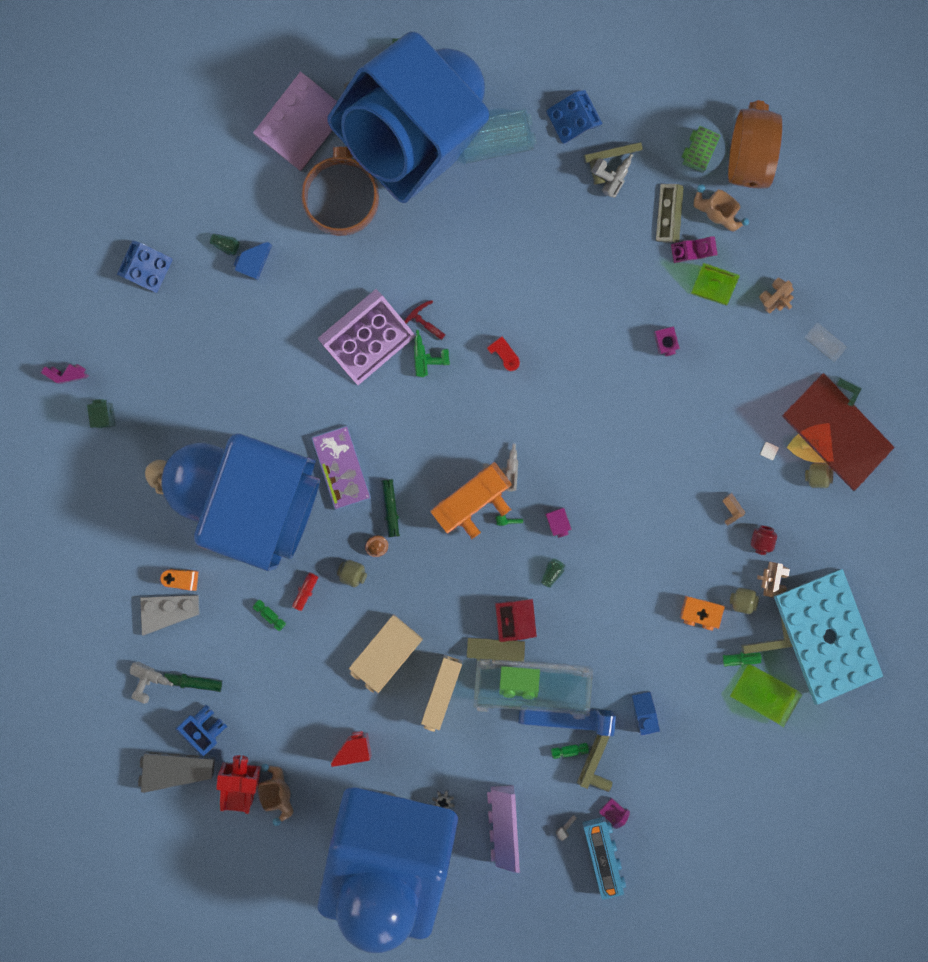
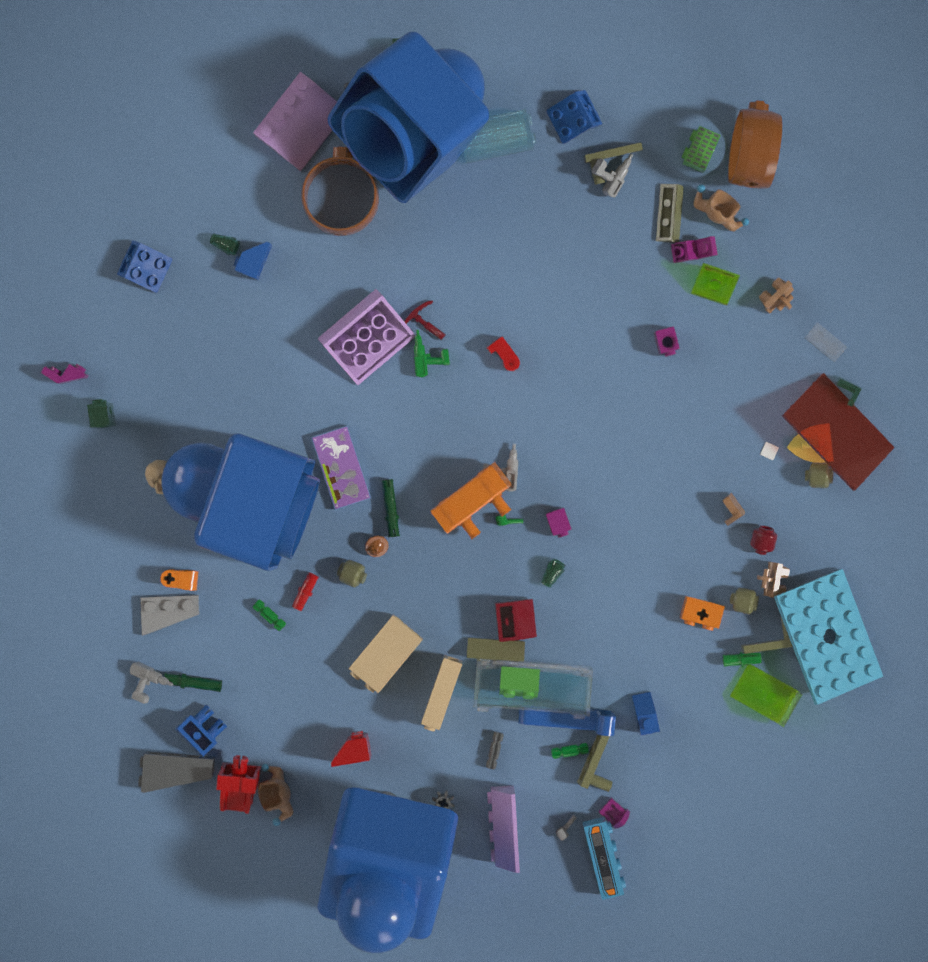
none -> dark grey axle [486,732,504,770]

